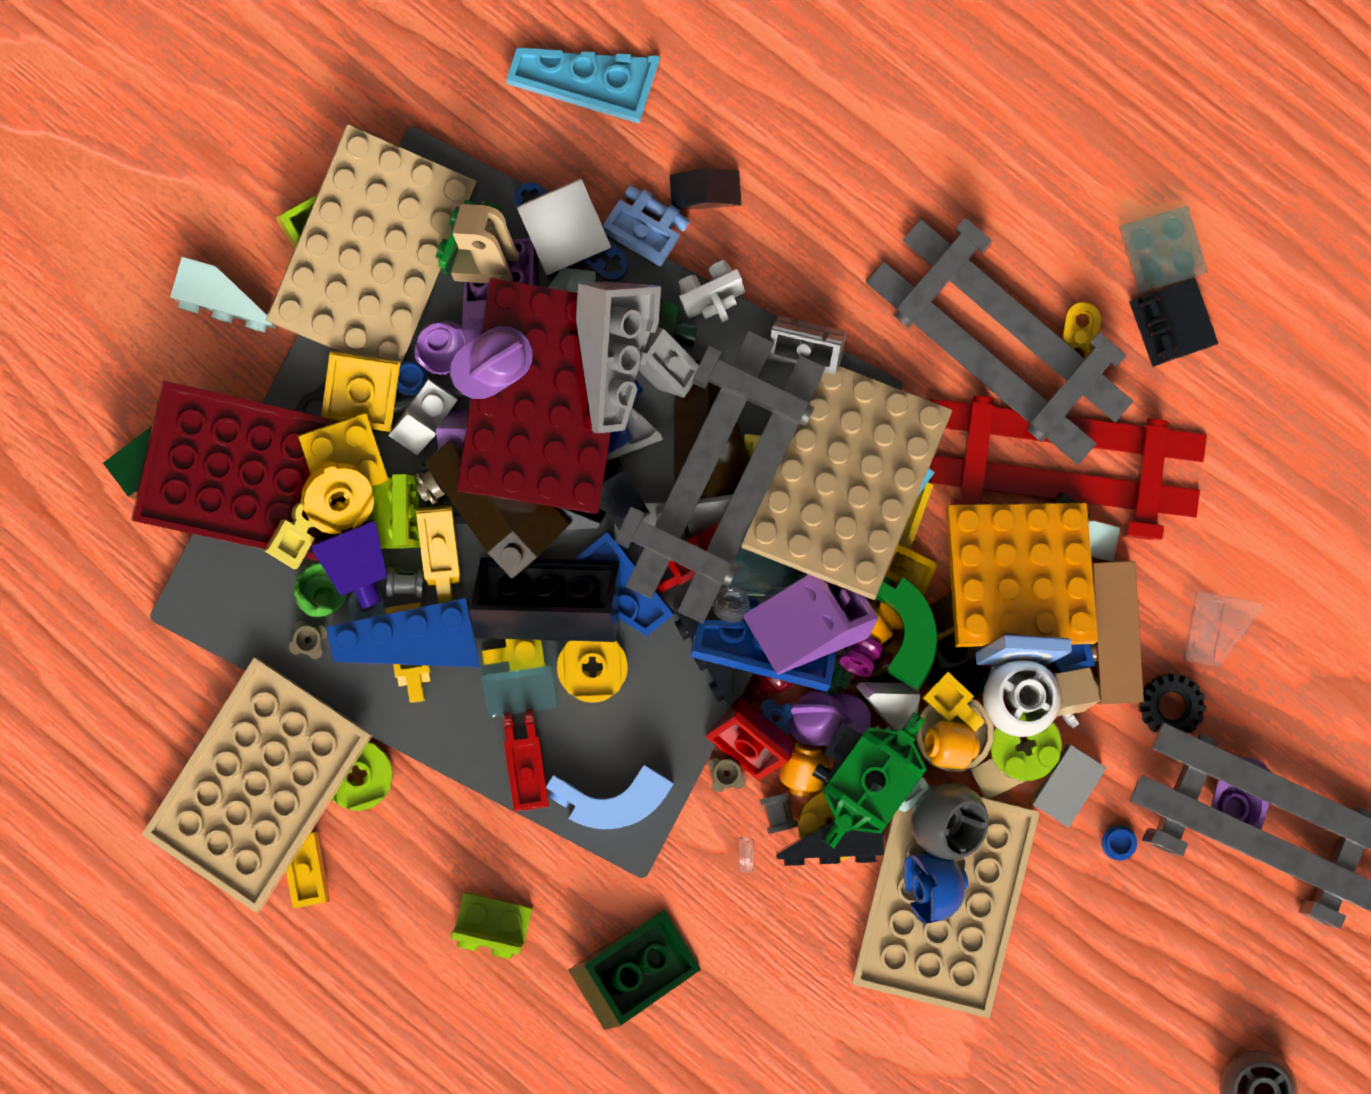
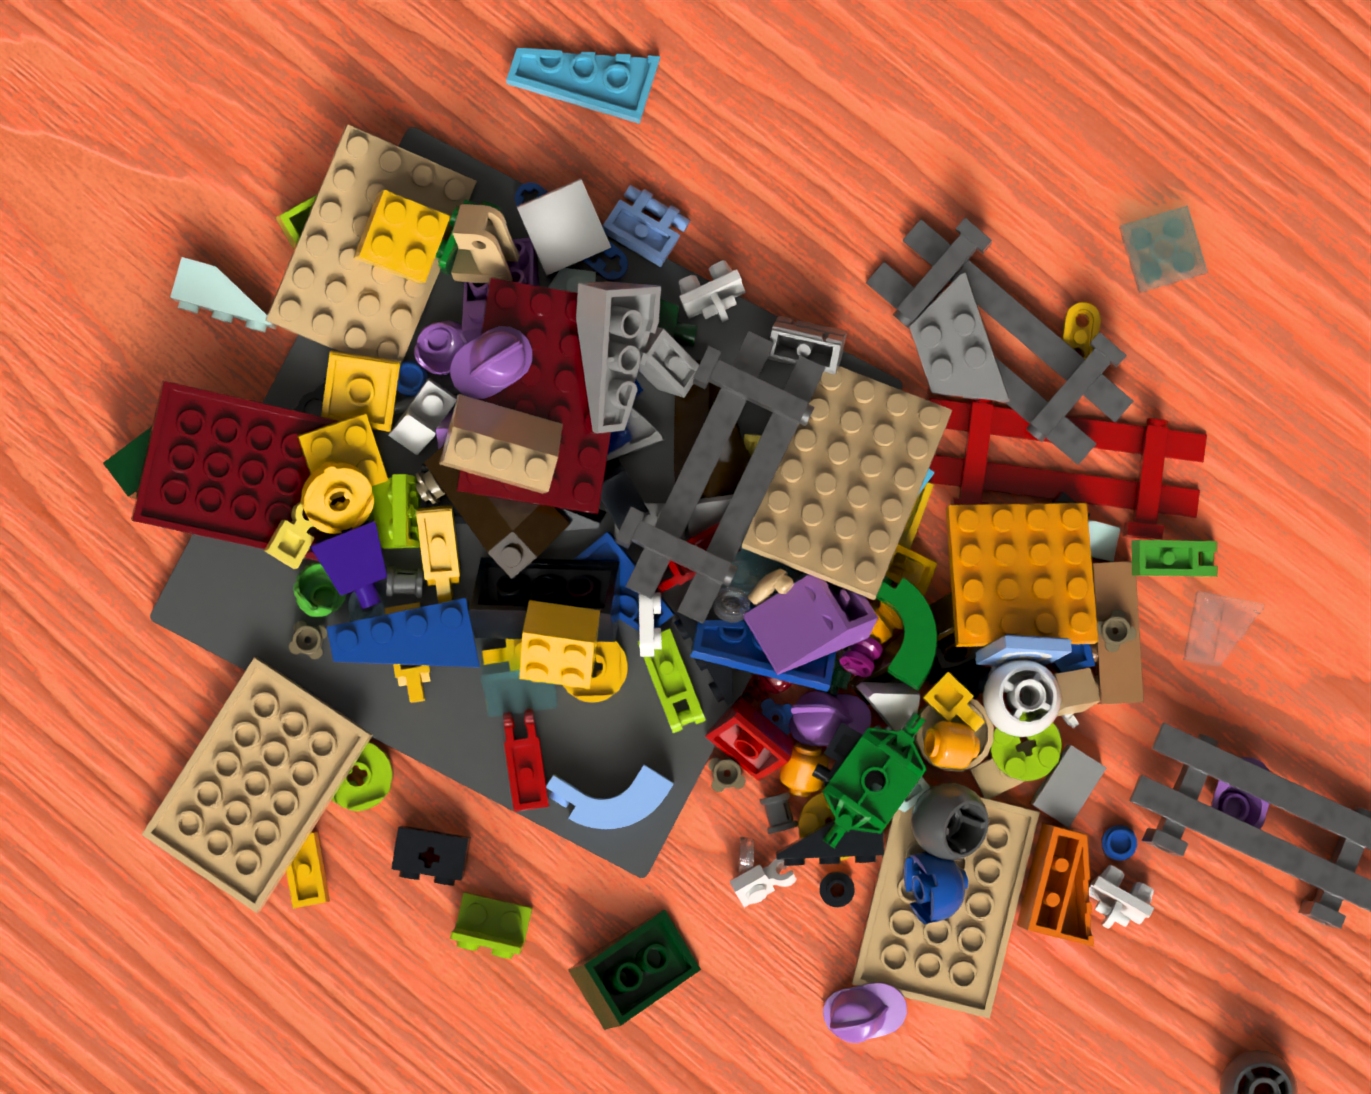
black slope [670,167,741,210] -> none
black hinge [1129,278,1219,367] -> none
black tyre [1139,674,1206,733] -> none
none -> yellow brick [353,190,450,284]
none -> black brick [391,826,471,886]
none -> tan slope [439,394,563,494]
none -> yellow brick [519,600,600,689]
none -> lime plate [637,629,706,733]
none -> white plate [639,592,661,657]
none -> white plate [729,858,797,908]
none -> tan arm [747,569,794,606]
none -> black plate [819,872,855,907]
none -> medium lavender piece [823,983,907,1043]
none -> light grey wing [909,273,1010,403]
none -> orange wedge [1017,823,1094,947]
none -> white hips [1089,865,1154,929]
none -> dark tan plate [1097,610,1136,652]
none -> bright green plate [1131,540,1218,577]

